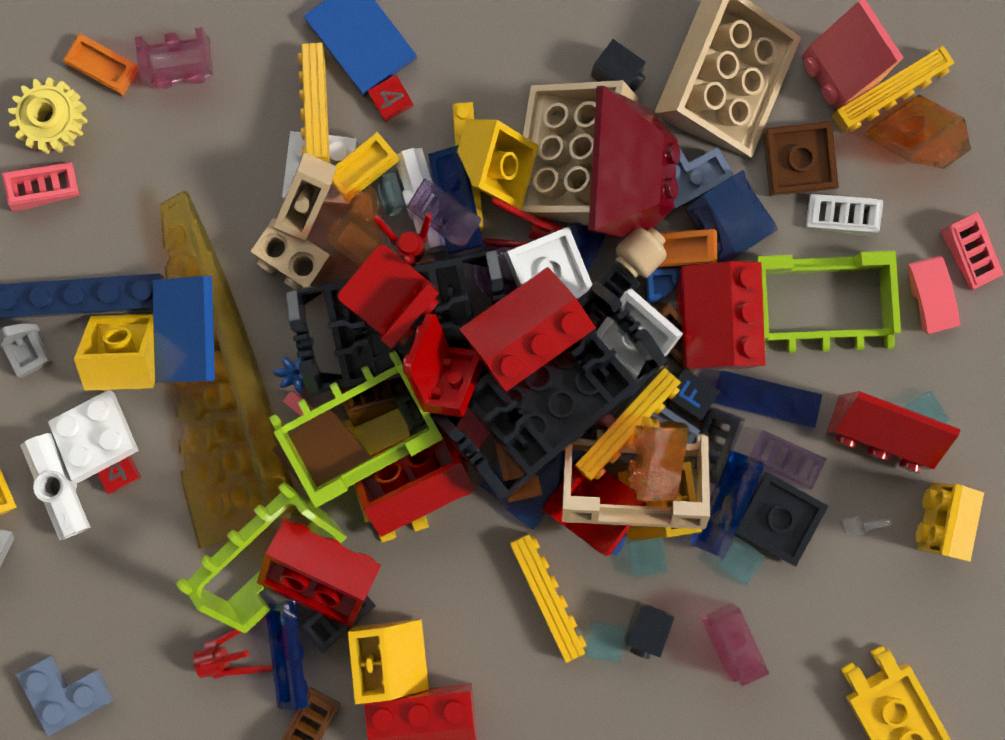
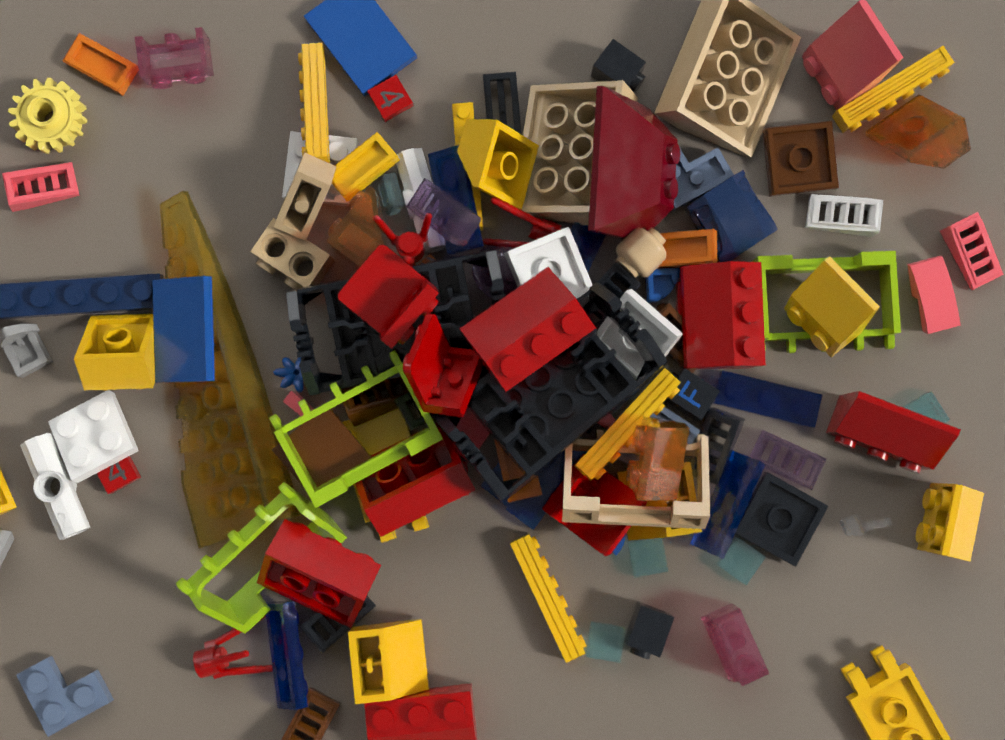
none -> black tile [483,72,522,135]
none -> yellow slope [784,256,880,357]

